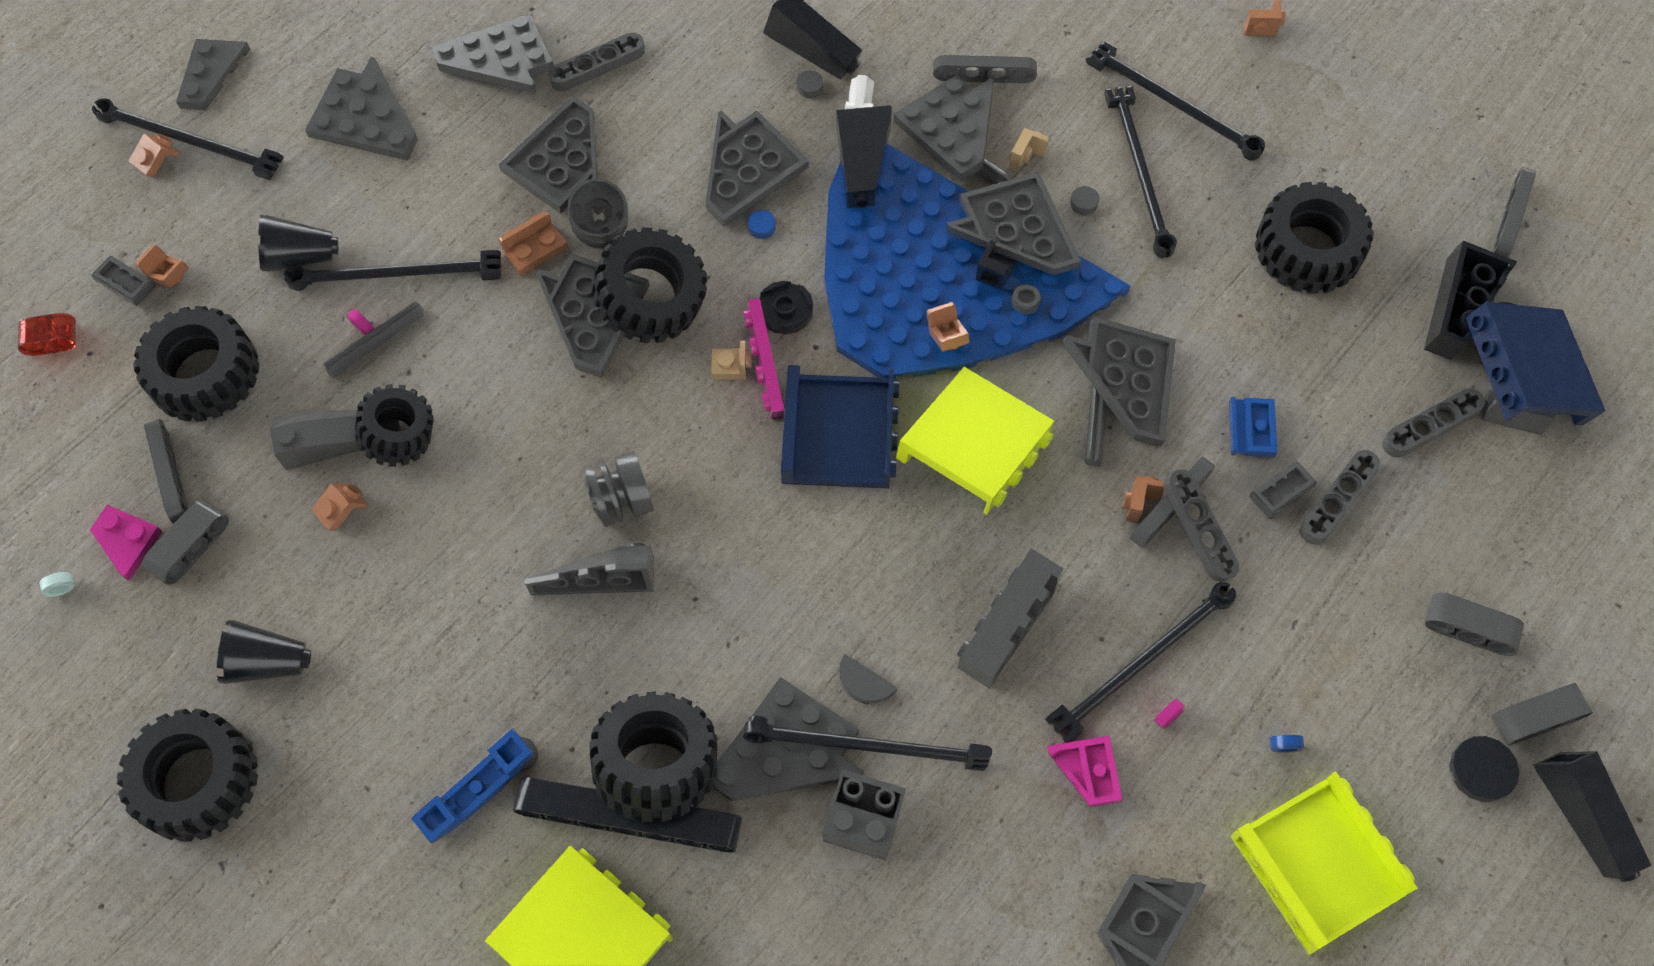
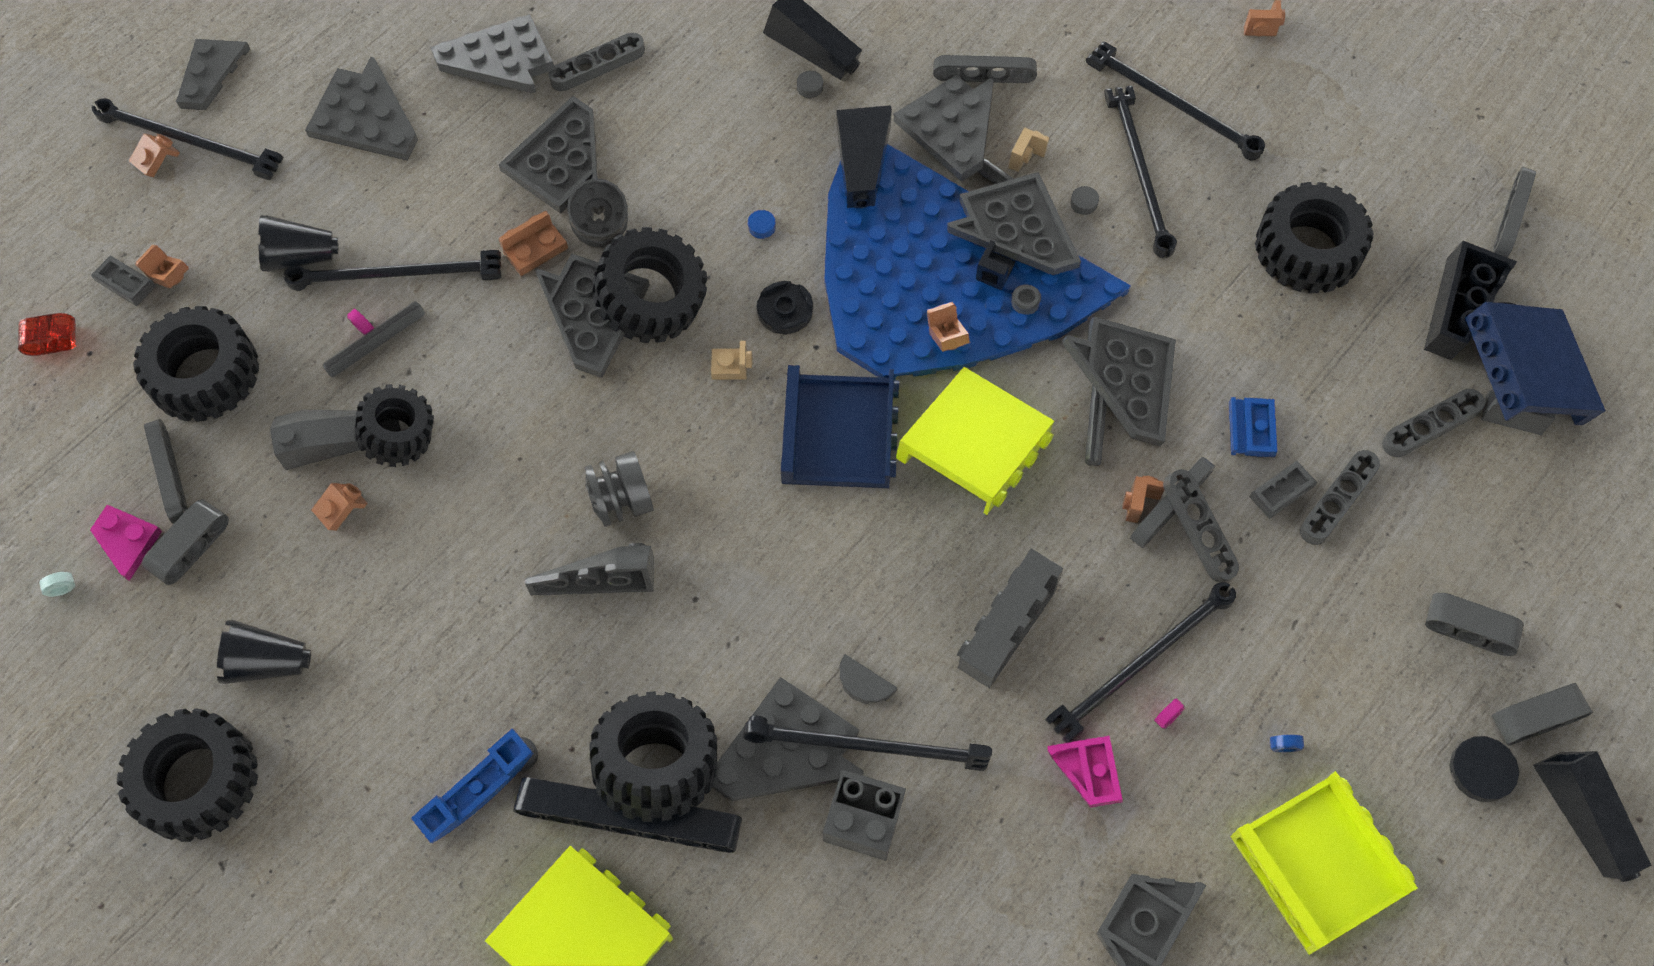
dark grey wing [706,110,809,227] -> none
dark pink wing [743,298,784,419] -> none
white piece [845,75,874,109] -> none

